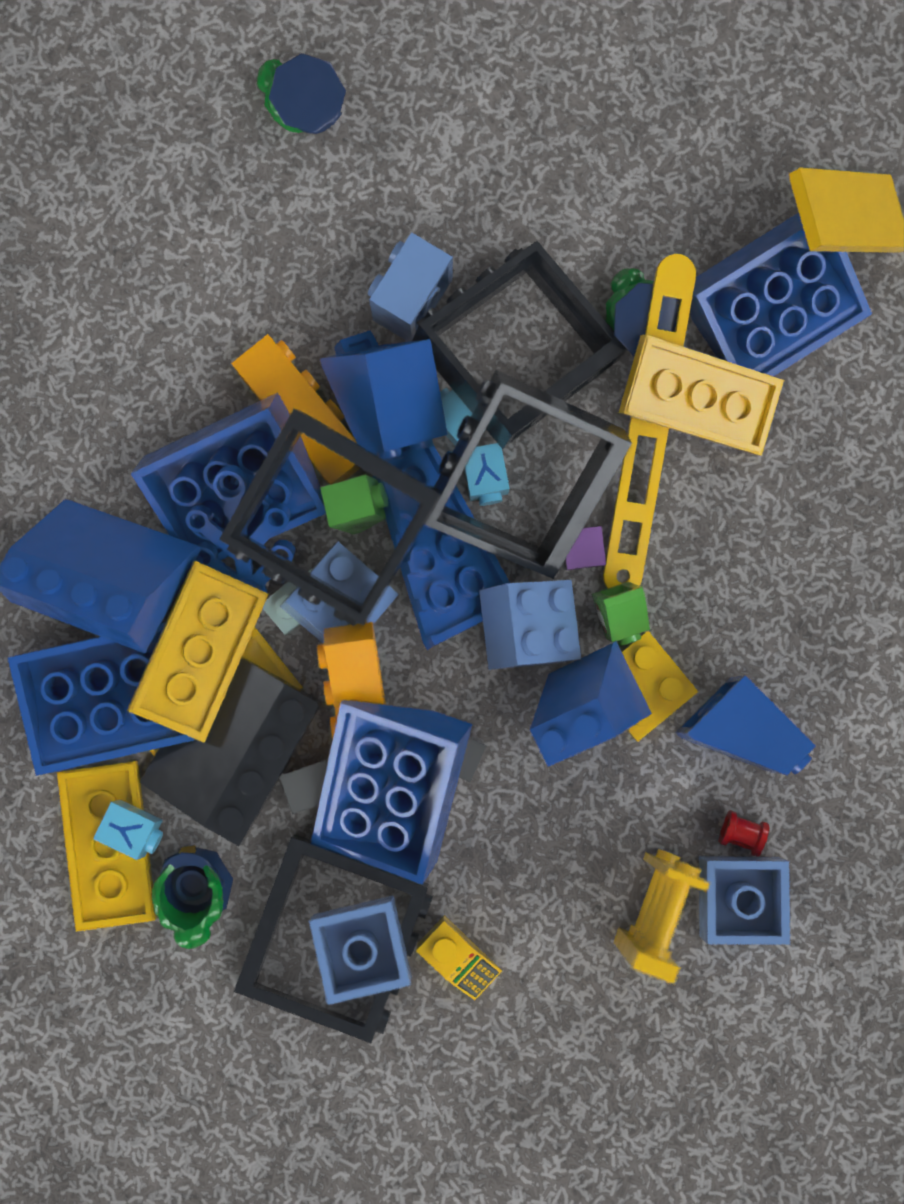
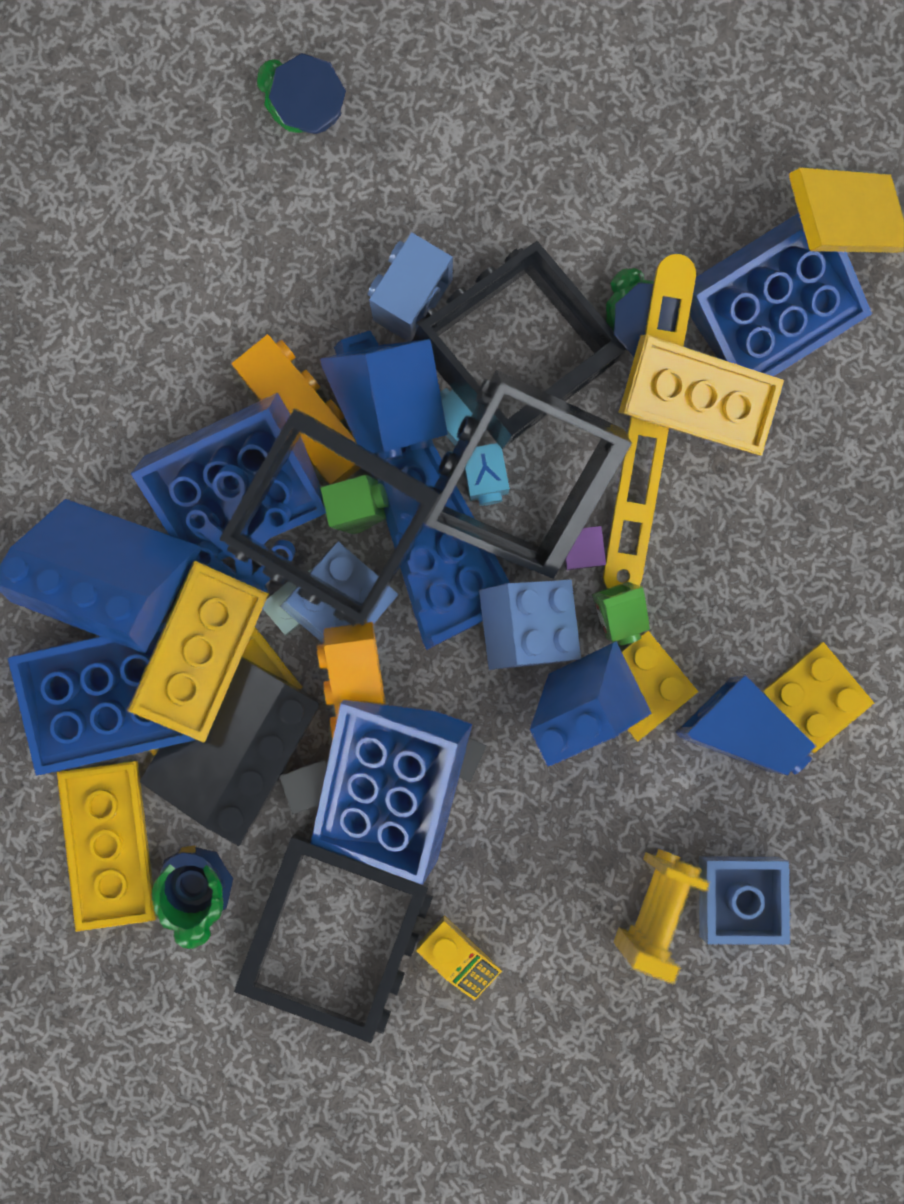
medium azure brick [93,800,163,860] -> none
medium blue brick [309,895,412,1005] -> none
red bush [718,810,770,857] -> none
none -> yellow plate [762,642,875,753]

